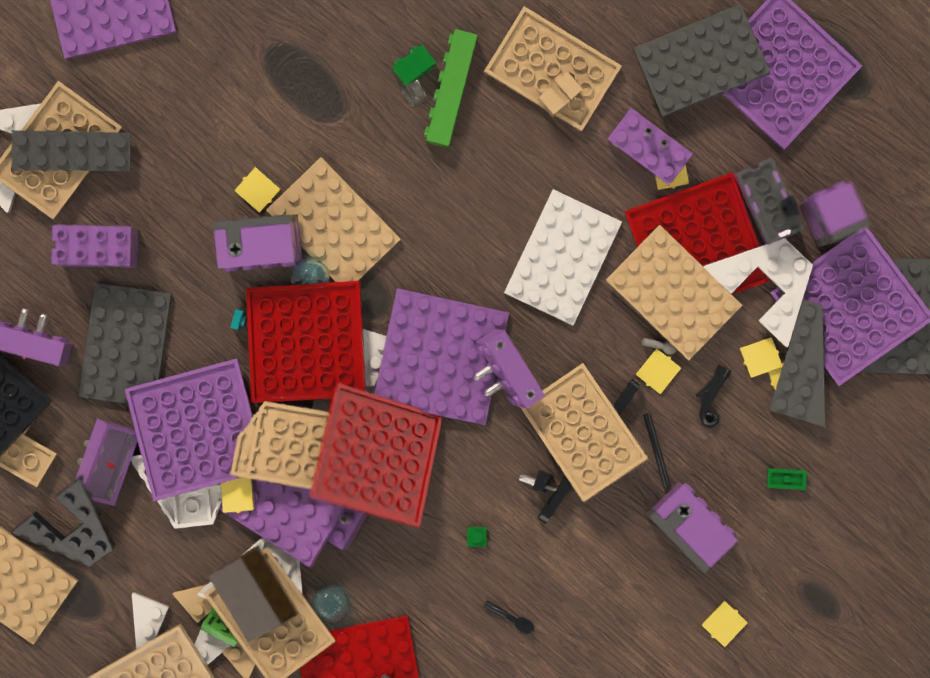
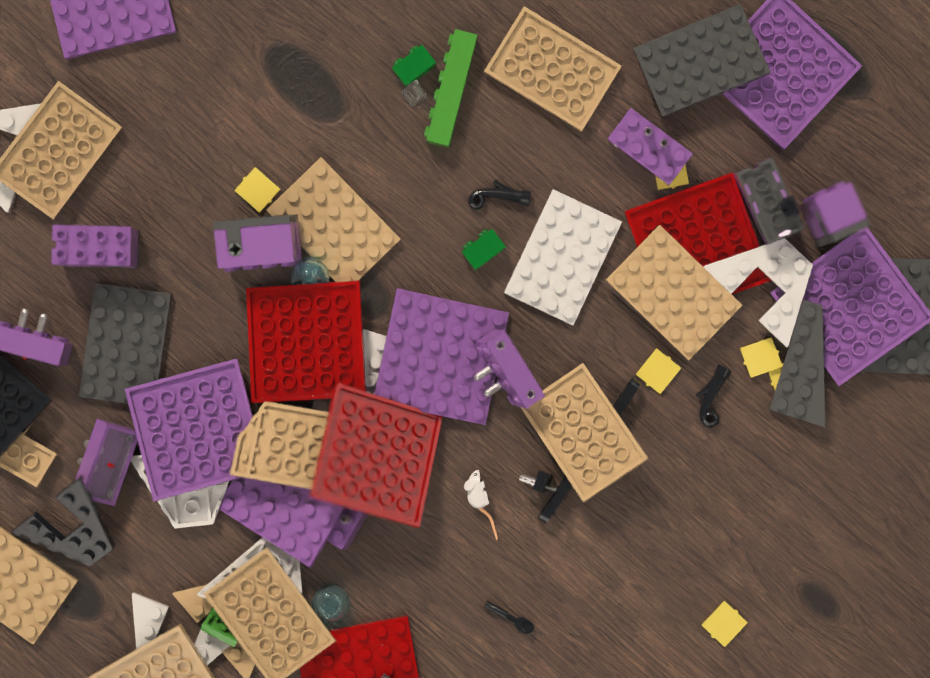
dark grey plate [12,130,131,172] -> none
dark brown slope [208,545,299,642] -> none
light yellow piece [221,477,254,513] -> none
teal plate [230,309,247,330] -> none
green plate [467,527,486,547] -> none
tan brick [538,72,583,117] -> none
light grey bar [642,338,677,355] -> none
black bar [643,413,671,488] -> none
medium lavender piece [646,482,738,573] -> none
green plate [766,468,807,490] -> none
none -> green brick [462,229,506,271]
none -> white animal [464,470,498,540]
none -> black plant [468,180,531,210]

